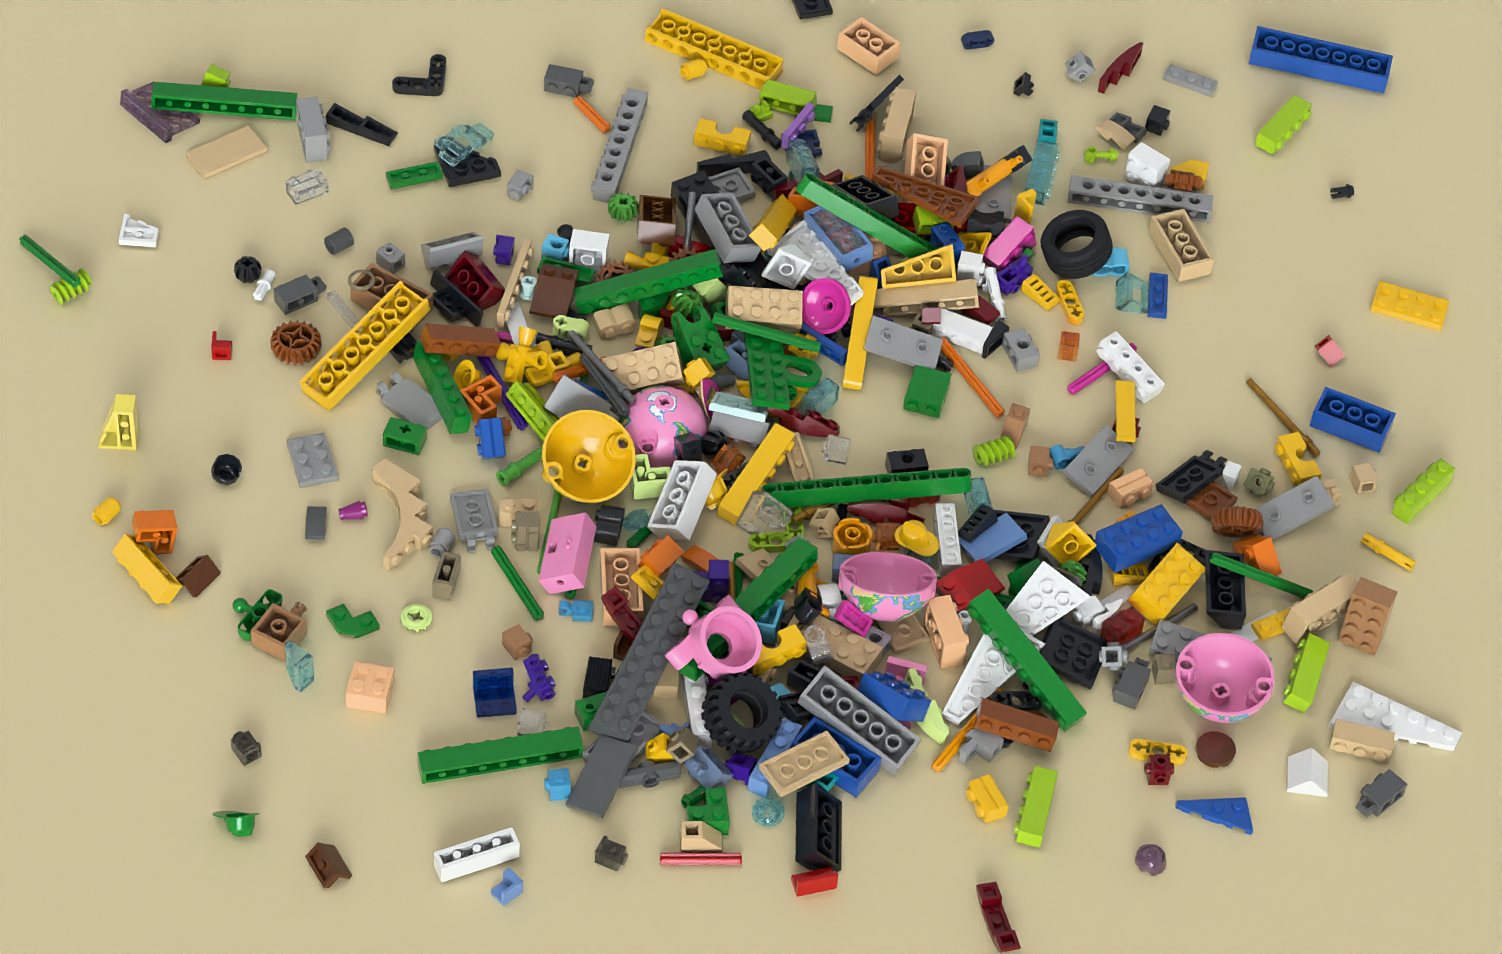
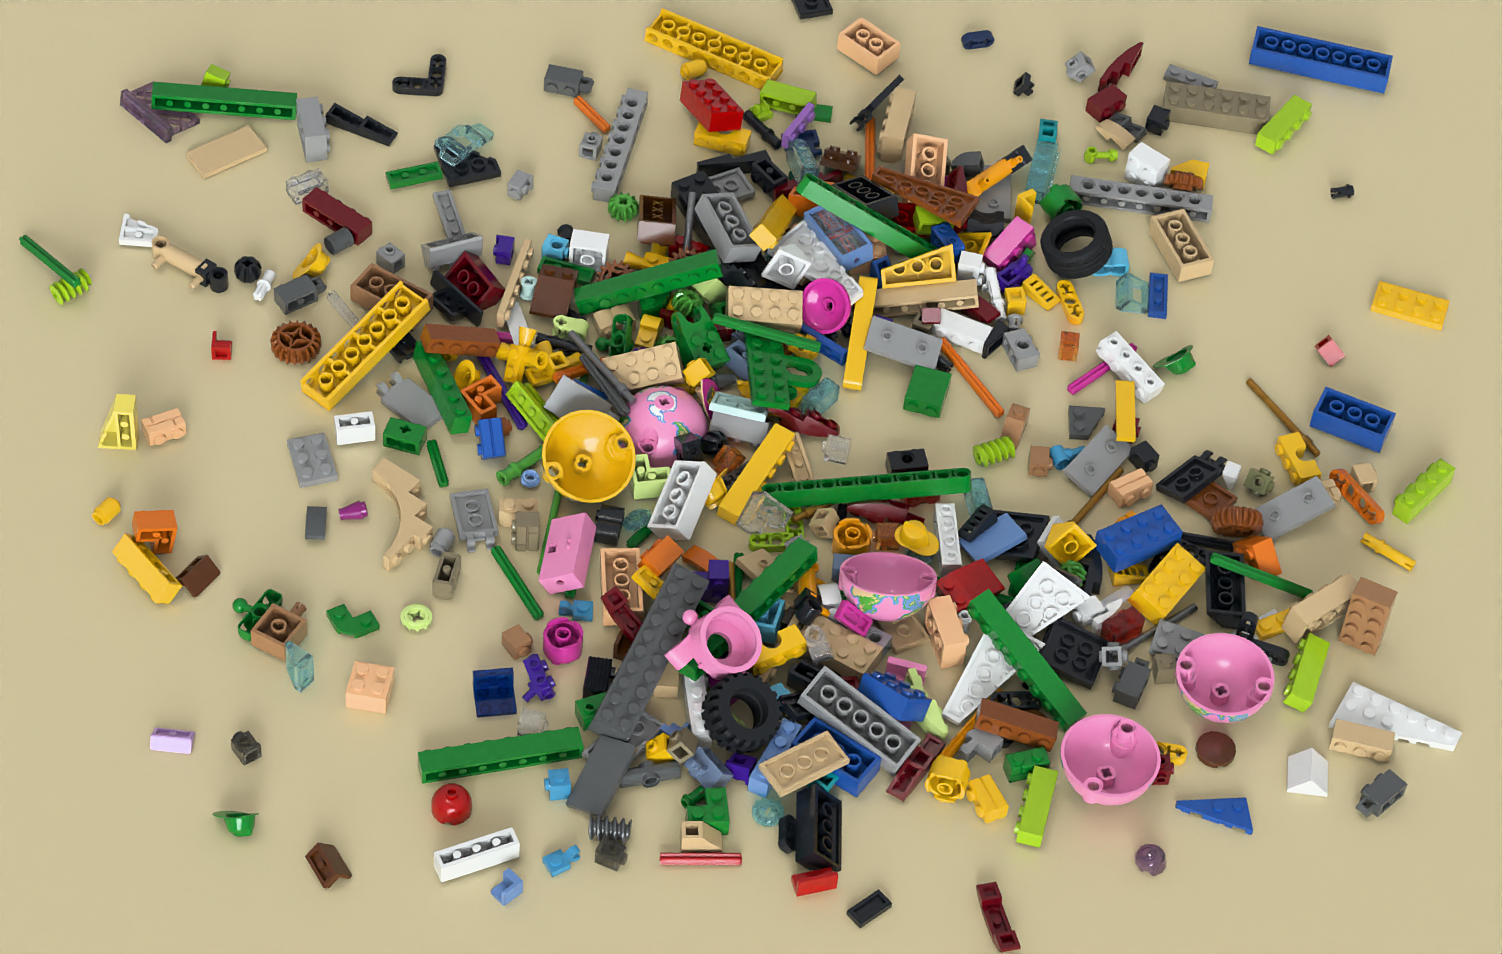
black hair [211,454,242,485] -> none
dark tan piece [348,270,375,291] -> none
none -> light nougat brick [141,408,186,446]
none -> slope [150,727,195,754]
none -> tan piece [151,236,229,293]
none -> yellow piece [292,243,330,279]
none -> dark red brick [302,187,372,246]
none -> white brick [334,411,375,445]
none -> green axle [427,439,449,488]
none -> red cylinder [431,783,472,825]
none -> light grey plate [433,190,466,238]
none -> light blue plate [521,469,540,488]
none -> dark azure plate [542,845,580,877]
none -> dark pink brick [543,617,583,665]
none -> light grey brick [579,132,603,161]
none -> dark grey piece [588,813,632,845]
none -> green piece [595,314,634,357]
none -> red brick [680,78,744,132]
none -> black plate [778,814,796,854]
none -> reddish brown plate [819,145,862,173]
none -> black tile [847,889,892,928]
none -> dark red slope [886,733,946,802]
none -> yellow brick [925,755,971,803]
none -> green brick [1003,747,1050,783]
none -> yellow panel [1004,287,1027,316]
none -> light grey bush [1007,313,1023,332]
none -> green brick [1039,184,1083,220]
none -> bright pink piece [1061,714,1161,805]
none -> dark grey wing [1068,405,1105,440]
none -> dark red brick [1085,84,1127,123]
none -> black brick [1128,440,1160,473]
none -> green piece [1153,345,1196,374]
none -> dark tan brick [1162,81,1271,135]
none -> black axle [1181,532,1236,552]
none -> black beam [1236,611,1290,666]
none -> orange beam [1329,469,1385,525]

